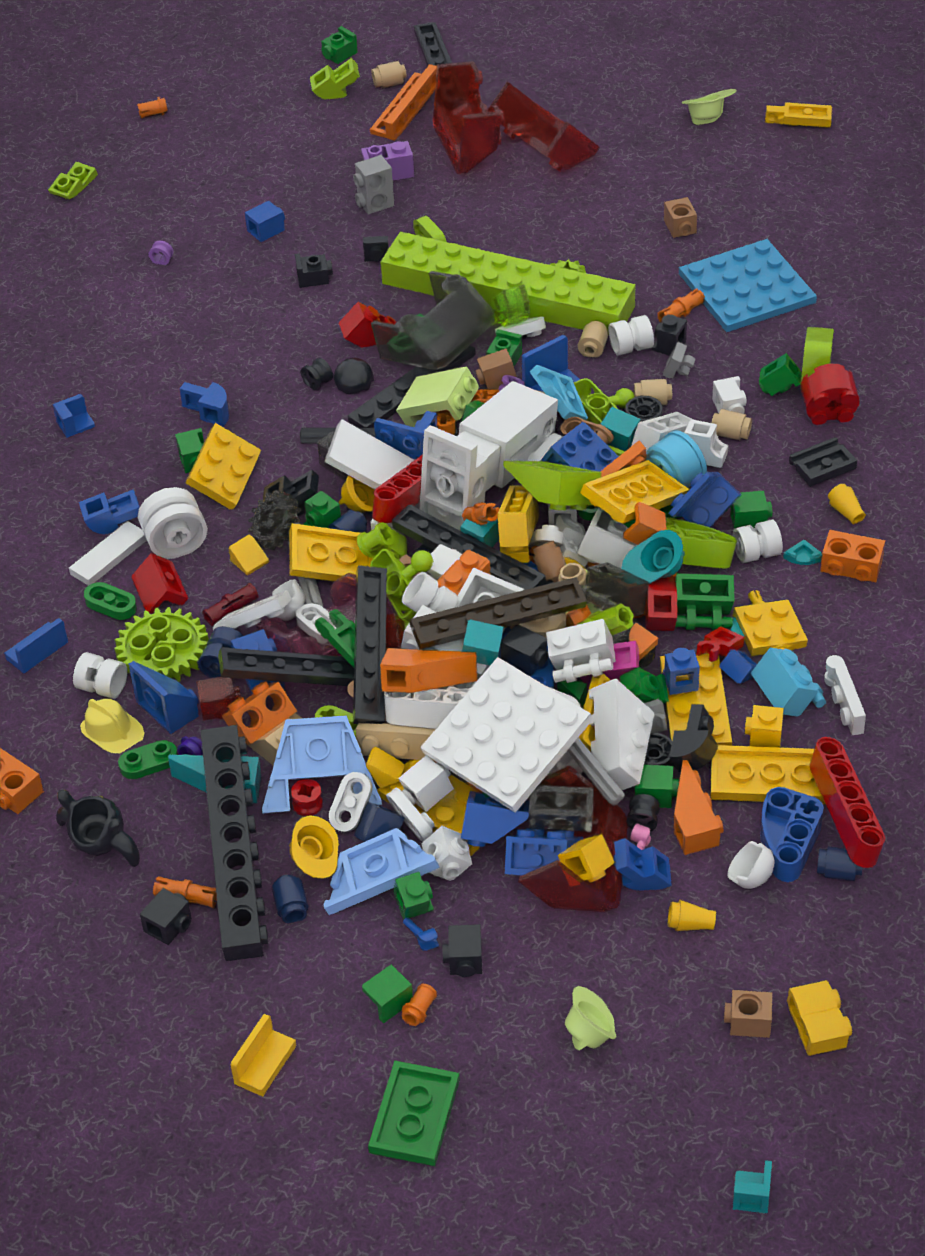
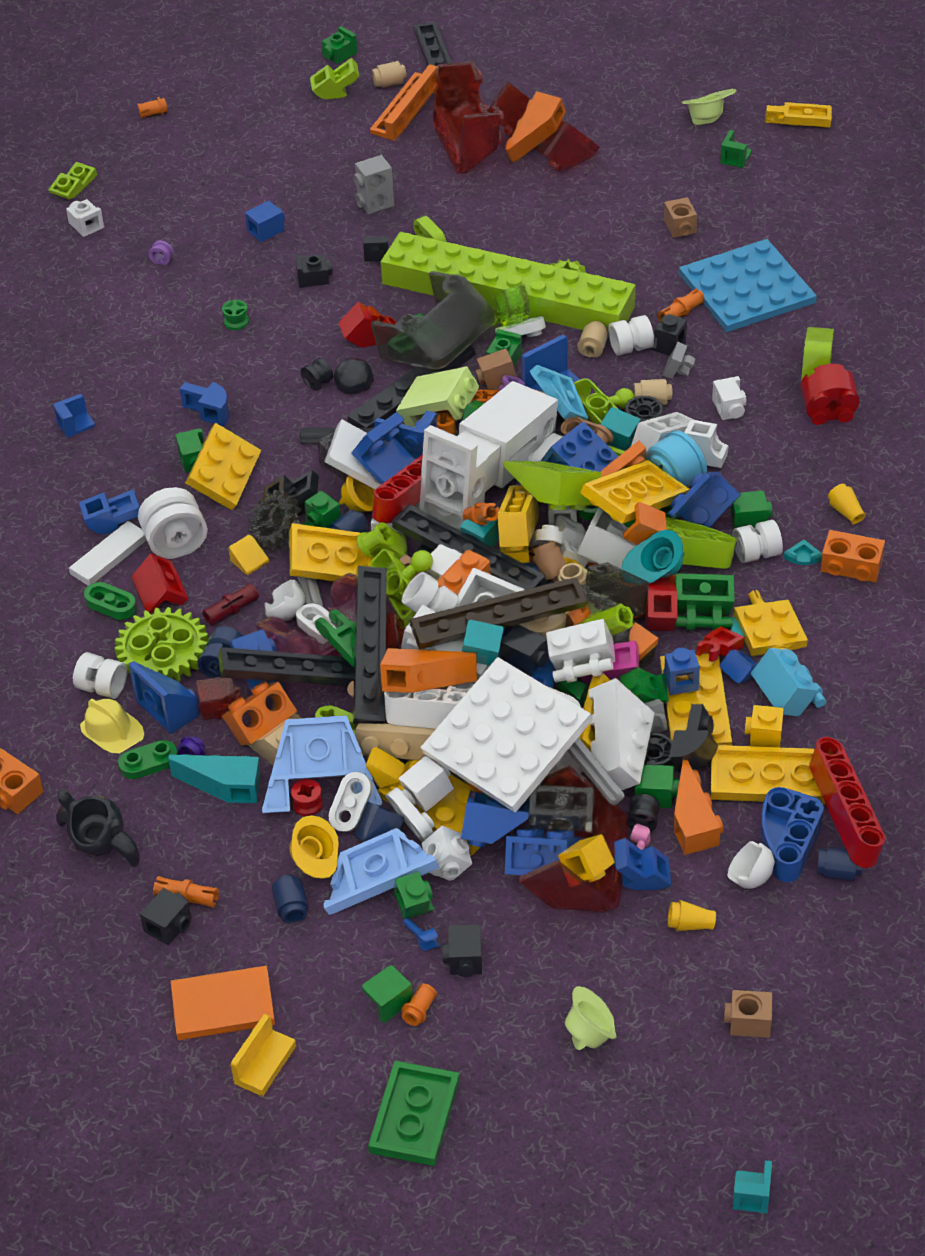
blue panel [4,618,68,673] -> none
black brick [201,725,268,961] -> none
white plate [213,590,292,630] -> none
medium lavender slope [361,141,414,180] -> none
tan brick [711,409,752,440] -> none
green brick [759,353,802,396] -> none
yellow brick [787,980,852,1056] -> none
black plate [789,437,857,487] -> none
white plate [824,655,866,735] -> none
none -> white brick [66,199,104,237]
none -> orange tile [171,966,275,1040]
none -> green wheel [222,300,249,330]
none -> blue bracket [351,412,415,485]
none -> orange slope [505,91,566,162]
none -> green panel [720,130,752,168]

